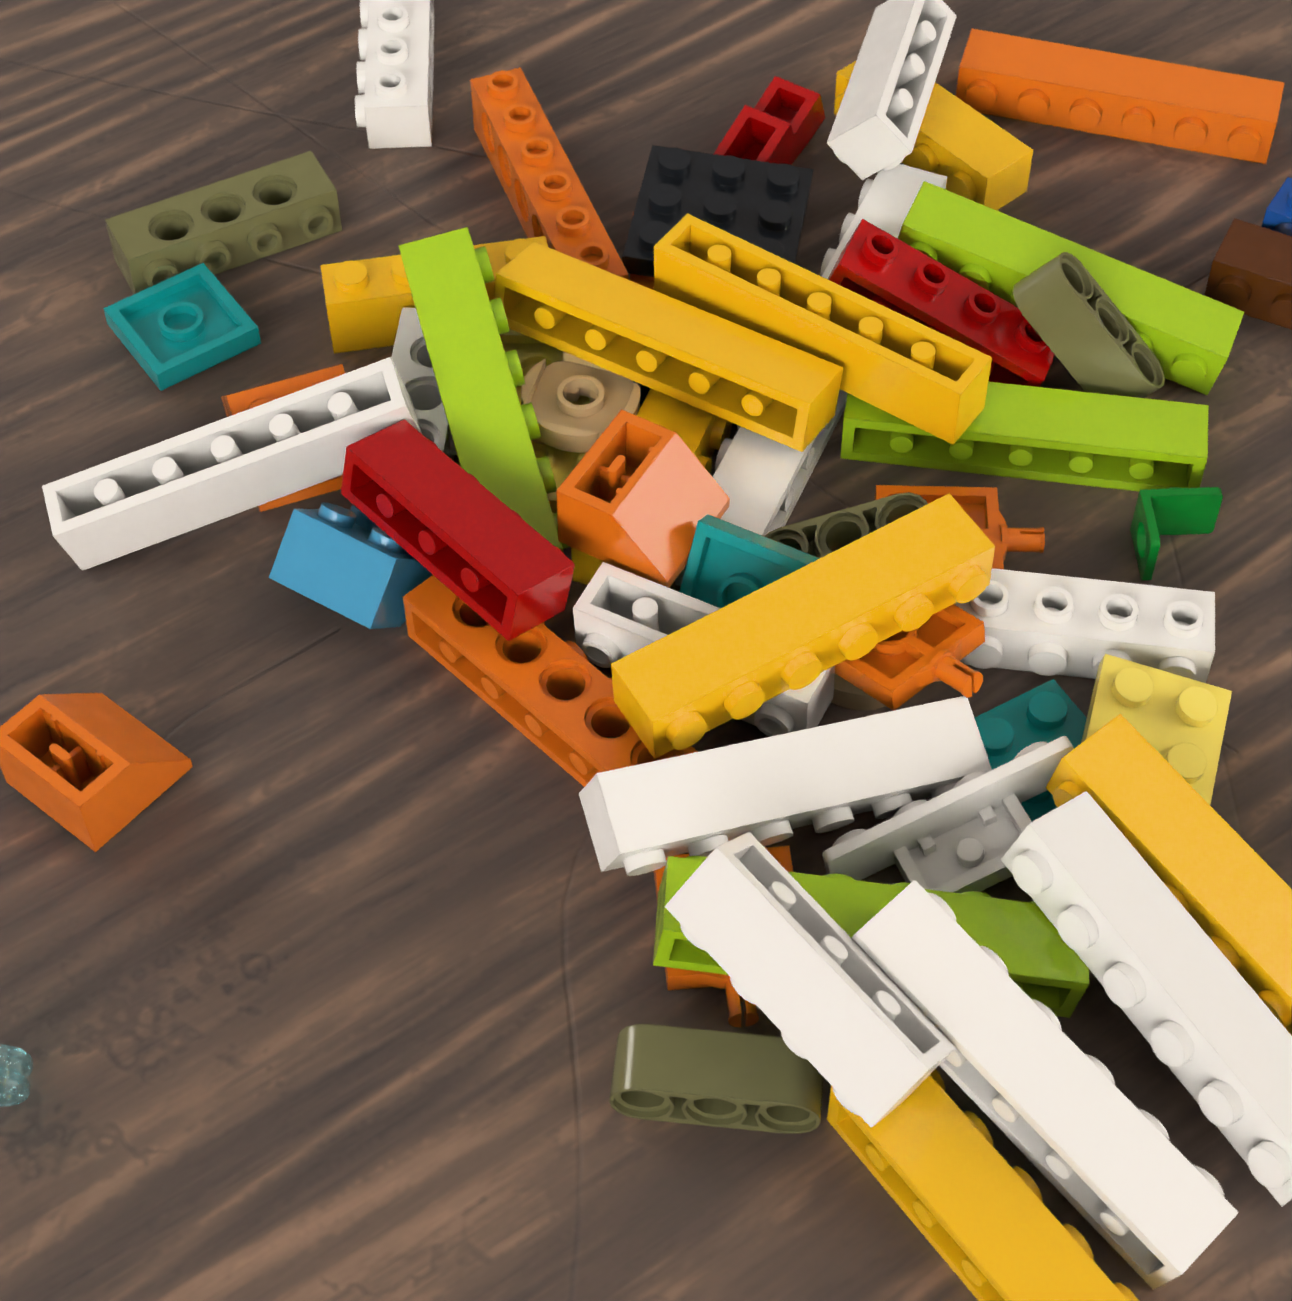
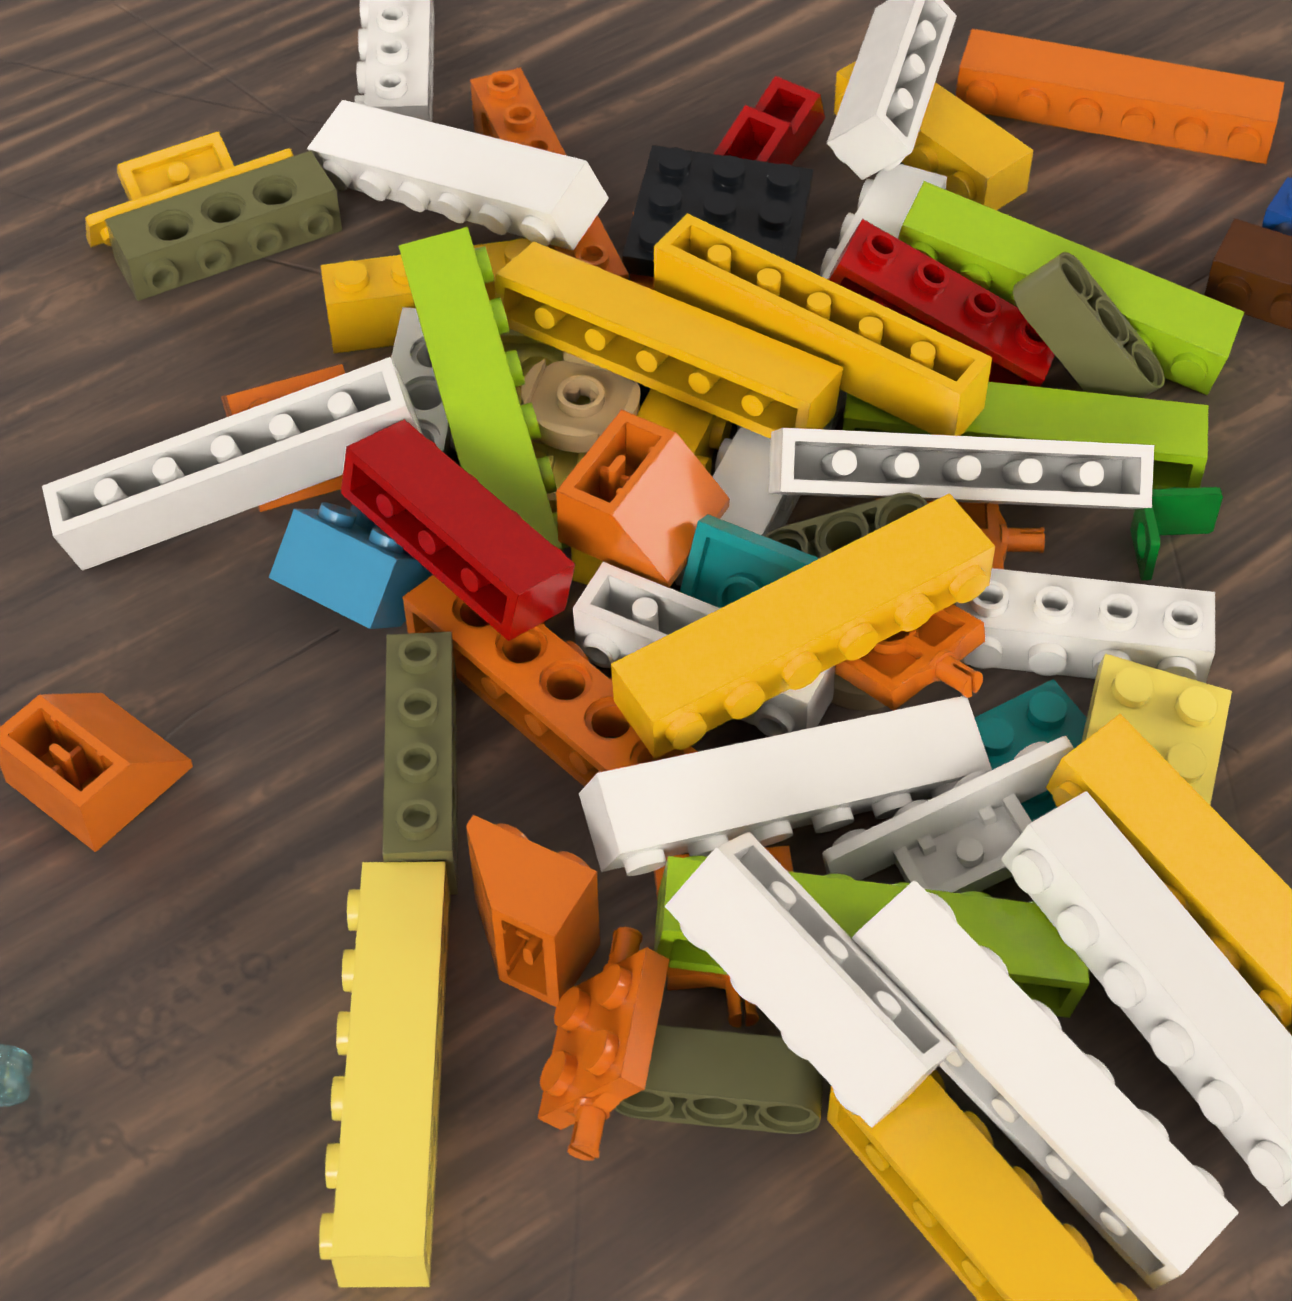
teal plate [103,263,261,391] -> none
none -> yellow bracket [85,131,294,247]
none -> white brick [307,100,609,250]
none -> light yellow brick [319,862,450,1288]
none -> olive brick [383,632,458,895]
none -> orange slope [466,815,600,1007]
none -> orange plate [537,927,670,1161]
none -> white brick [769,428,1154,509]

